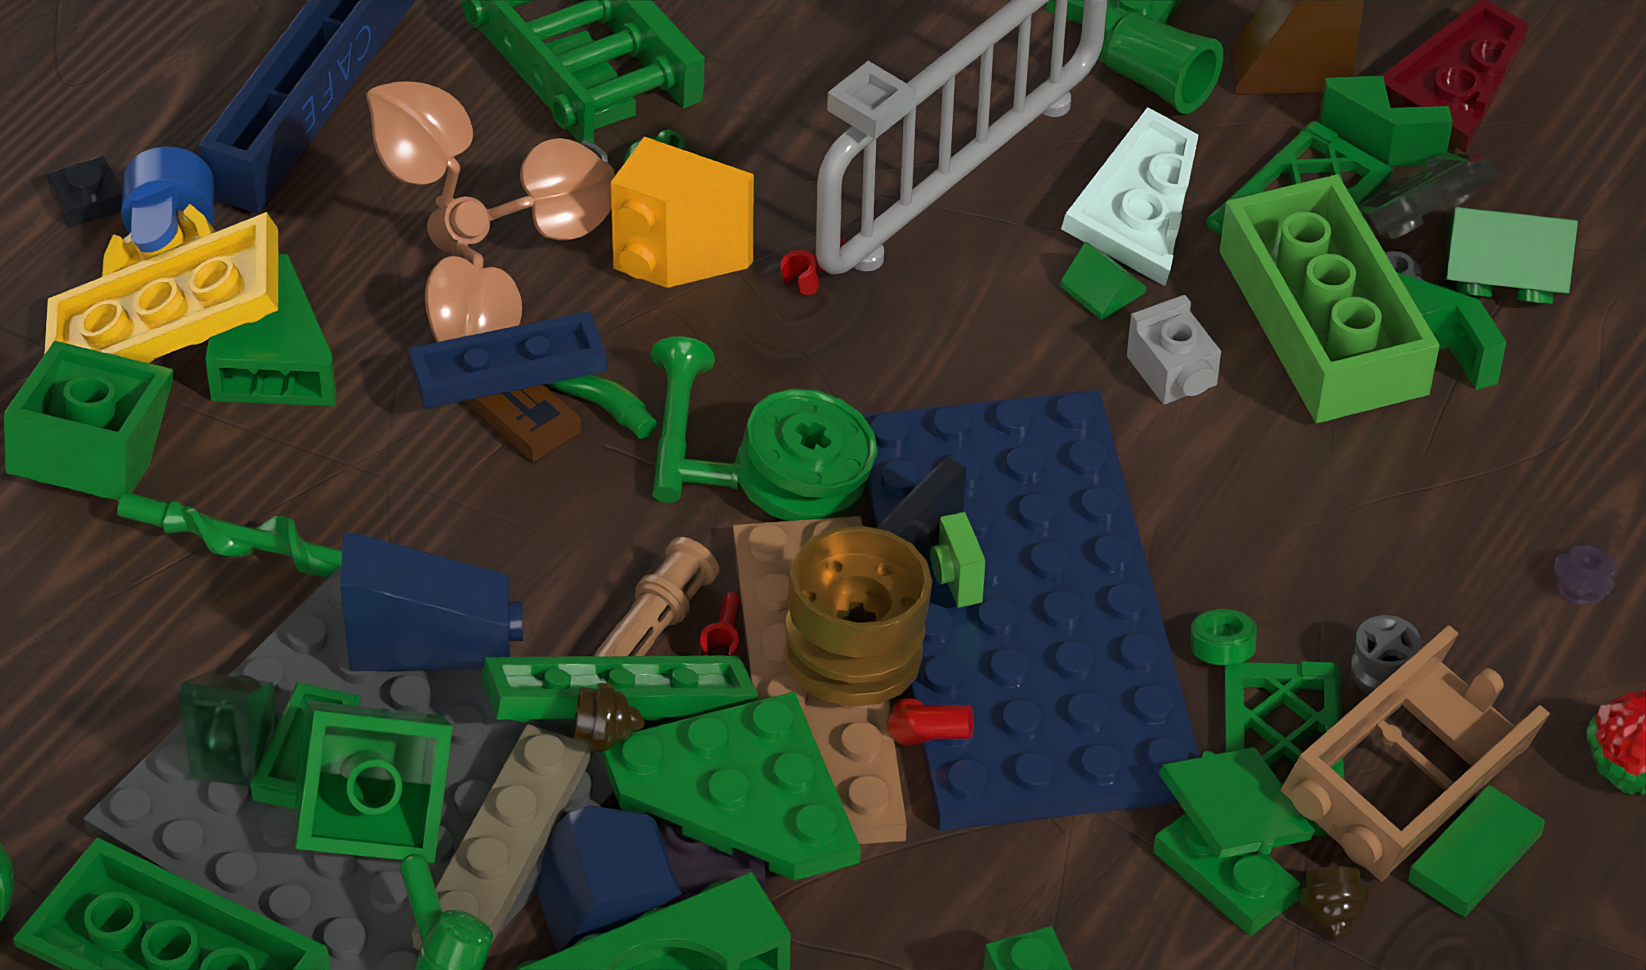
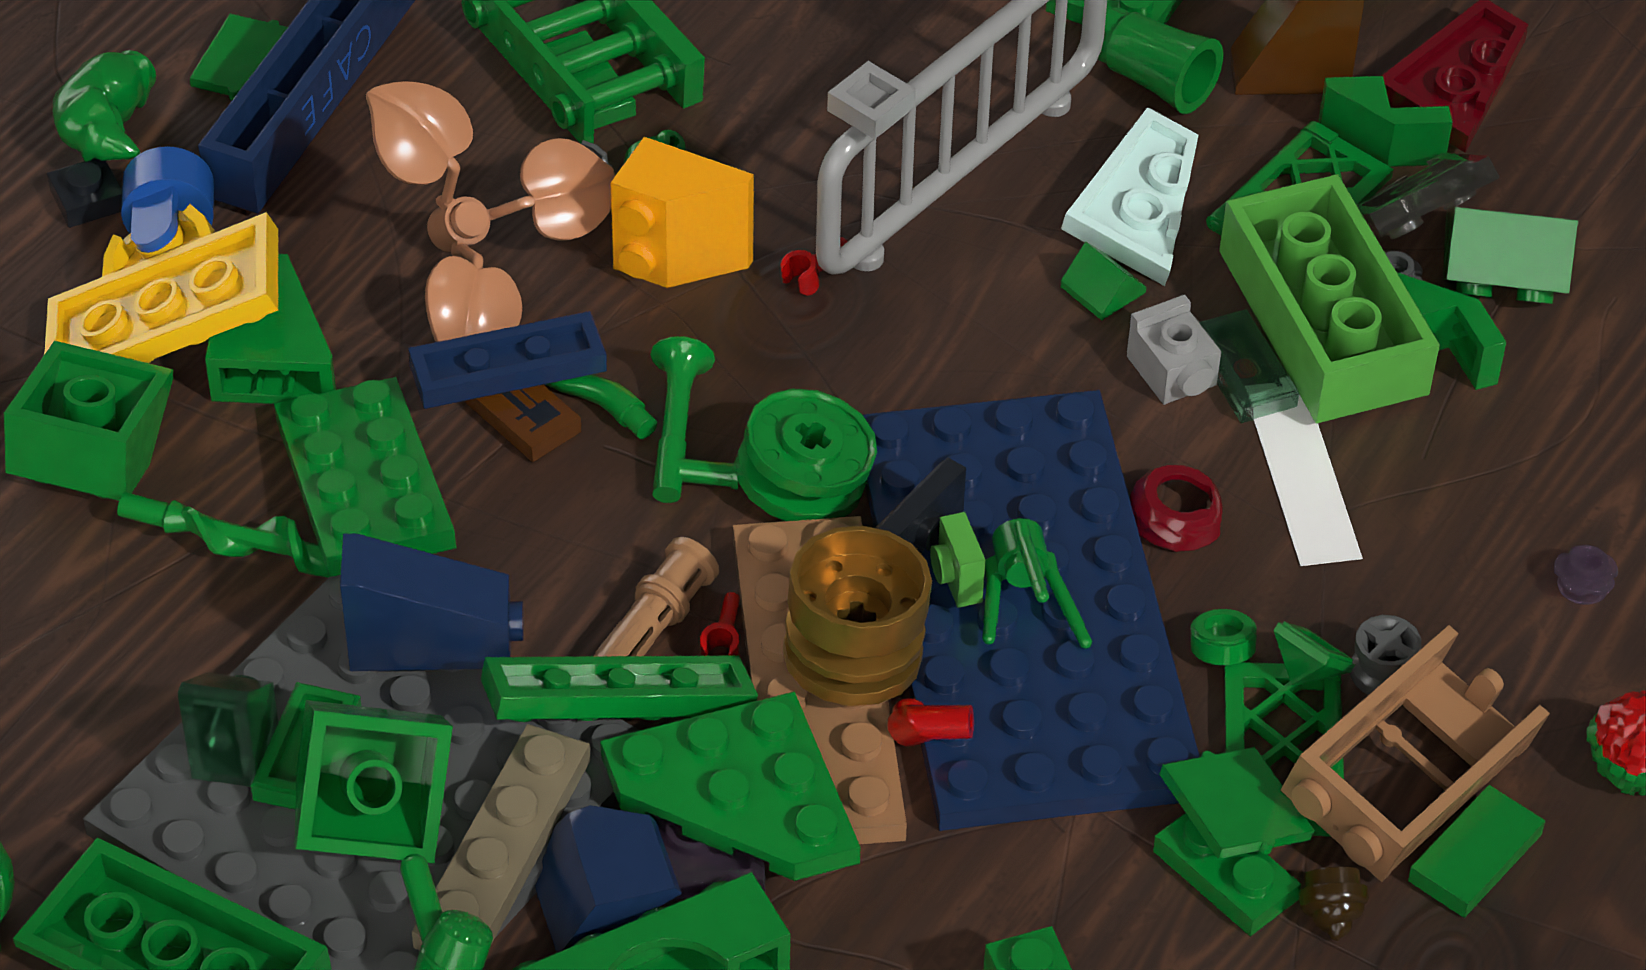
dark brown plate [573,683,645,752] -> none
none -> green animal [52,50,156,162]
none -> green piece [190,13,288,100]
none -> green plate [274,377,456,577]
none -> green plant [982,518,1092,649]
none -> dark red piece [1129,465,1223,552]
none -> clear green tile [1199,309,1299,423]
none -> white sticker [1244,384,1363,566]
none -> green slope [1273,621,1356,685]

